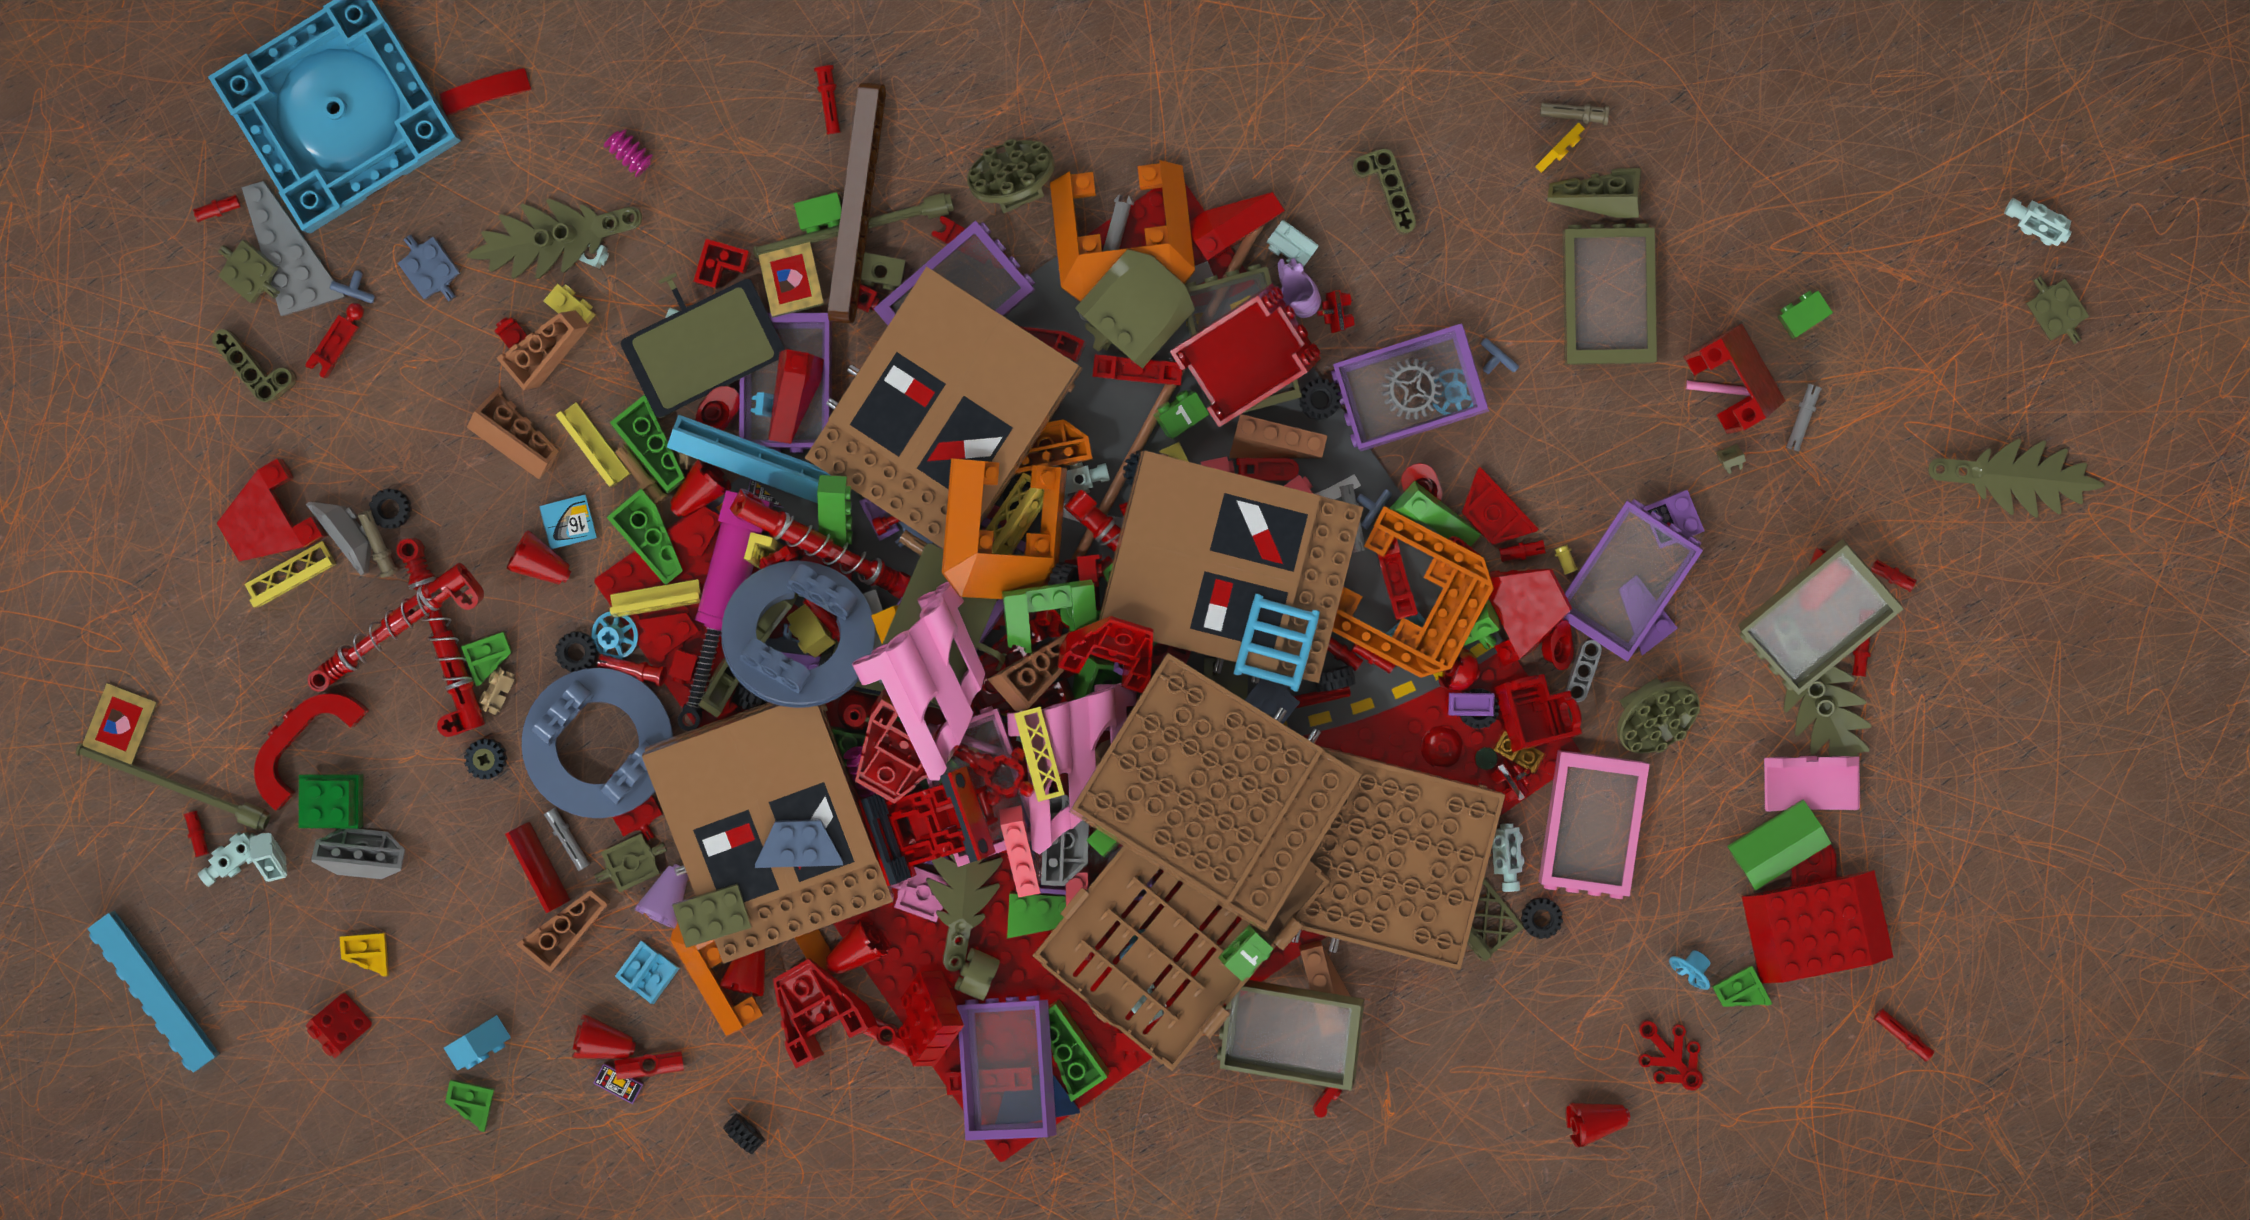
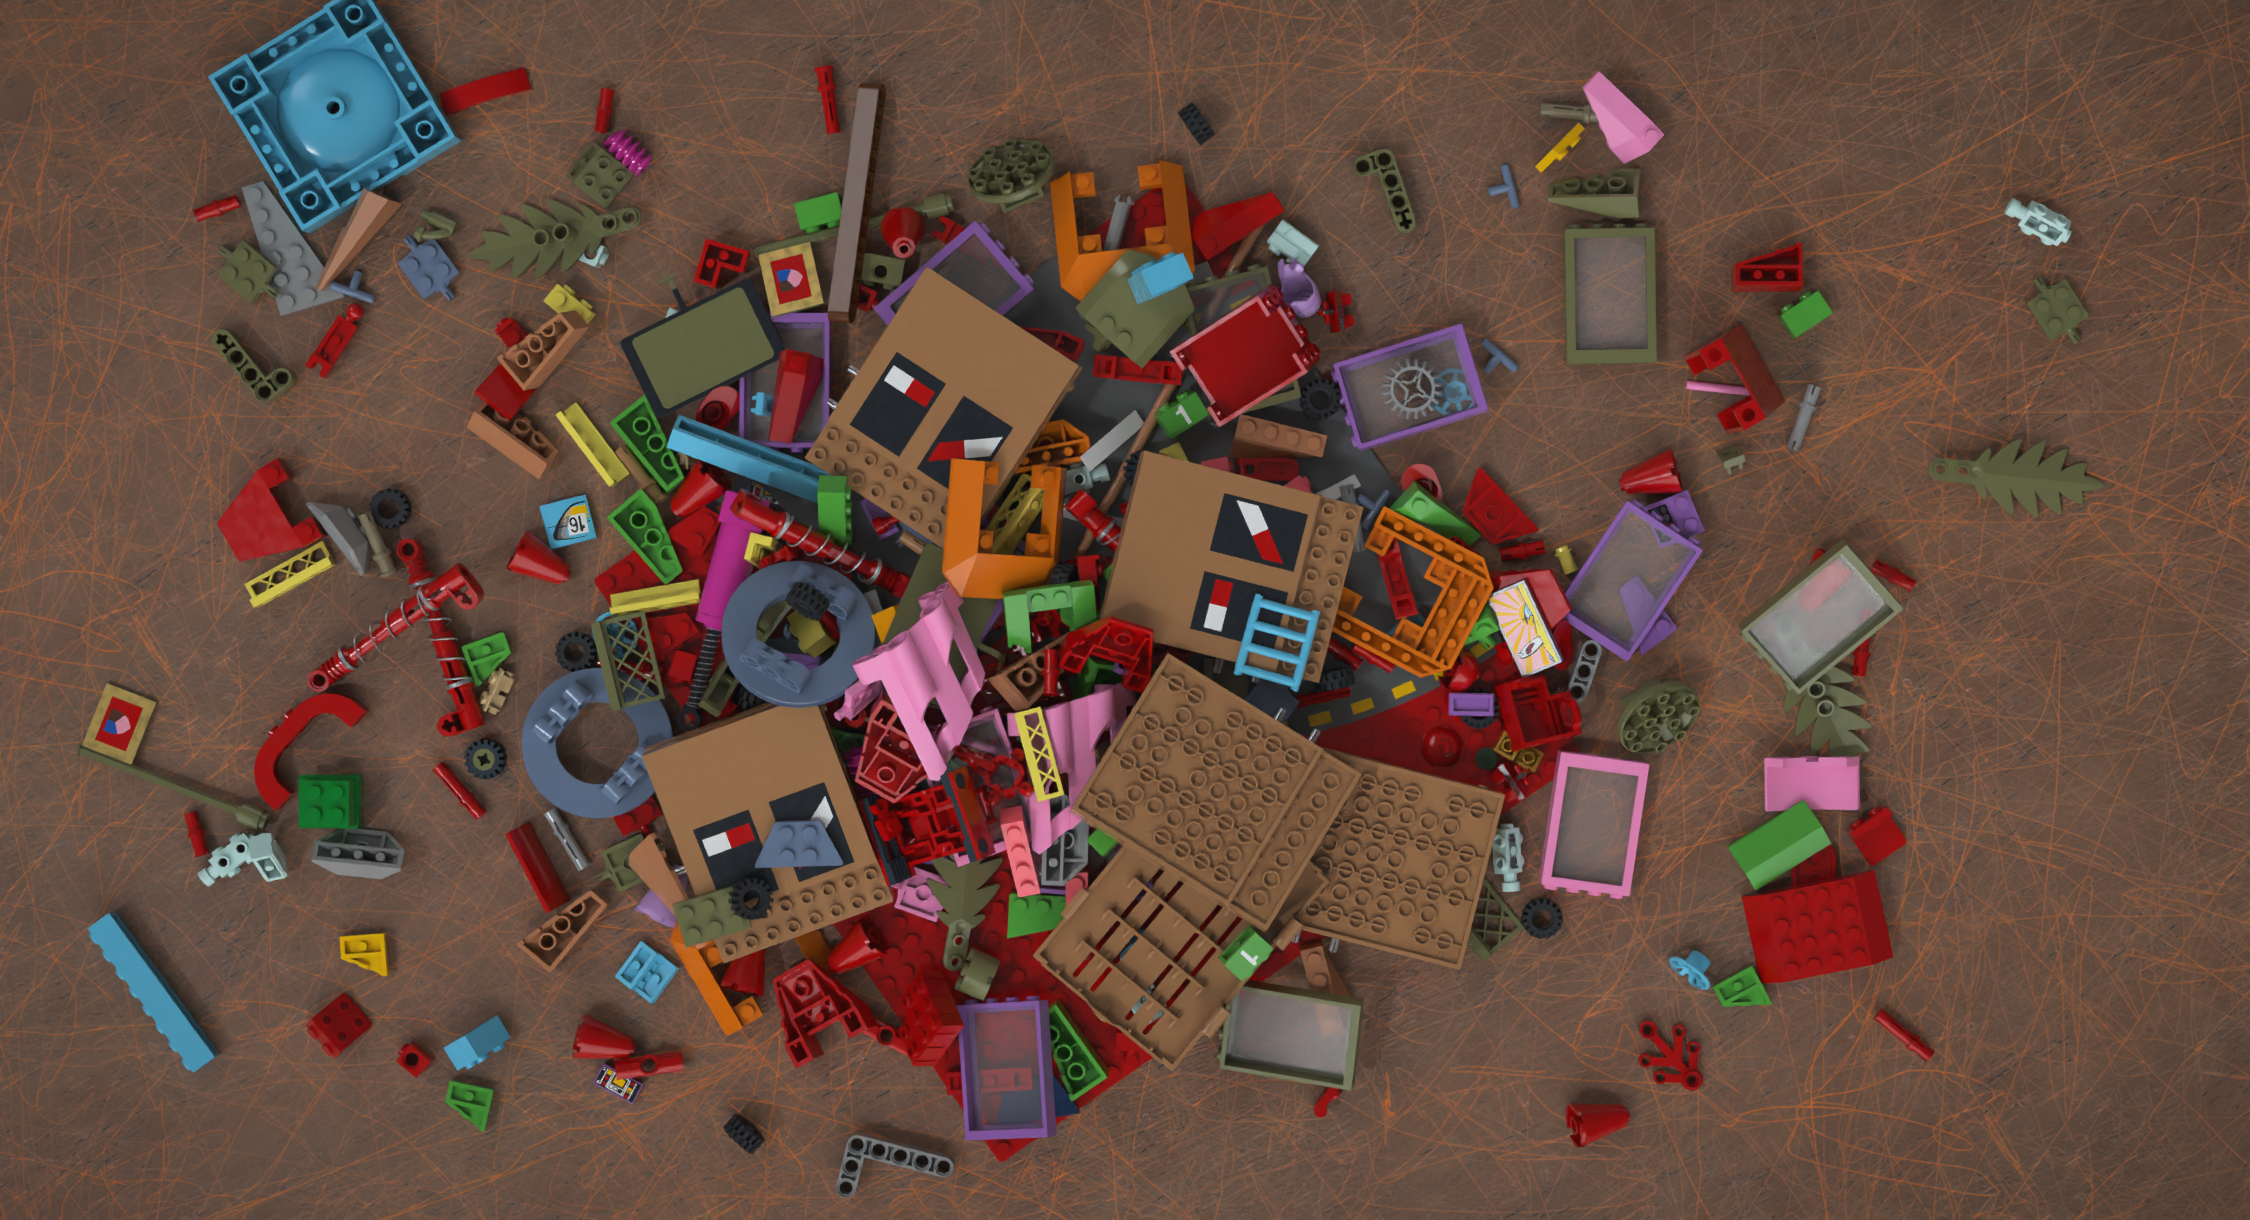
none -> nougat wedge [316,188,402,291]
none -> red brick [396,1041,435,1078]
none -> olive plant [414,210,459,242]
none -> red pin [432,761,487,821]
none -> red tile [474,363,538,420]
none -> olive bracket [566,141,633,208]
none -> olive fence [591,611,666,711]
none -> red axle [594,88,615,134]
none -> nougat wedge [629,832,702,944]
none -> black tyre [728,878,773,920]
none -> black tyre [785,581,830,621]
none -> bright pink plate [834,679,883,721]
none -> light grey beam [836,1132,955,1198]
none -> red plate [869,798,903,841]
none -> red cone [881,207,925,258]
none -> red pin [1042,649,1060,697]
none -> white sticker [1080,410,1144,471]
none -> medium azure brick [1127,251,1194,304]
none -> black tyre [1177,102,1215,145]
none -> tile [1487,579,1564,678]
none -> sand blue piece [1488,164,1520,209]
none -> bright pink wedge [1582,71,1664,164]
none -> red cone [1619,449,1683,495]
none -> red wedge [1731,242,1803,292]
none -> red bracket [1845,805,1906,866]

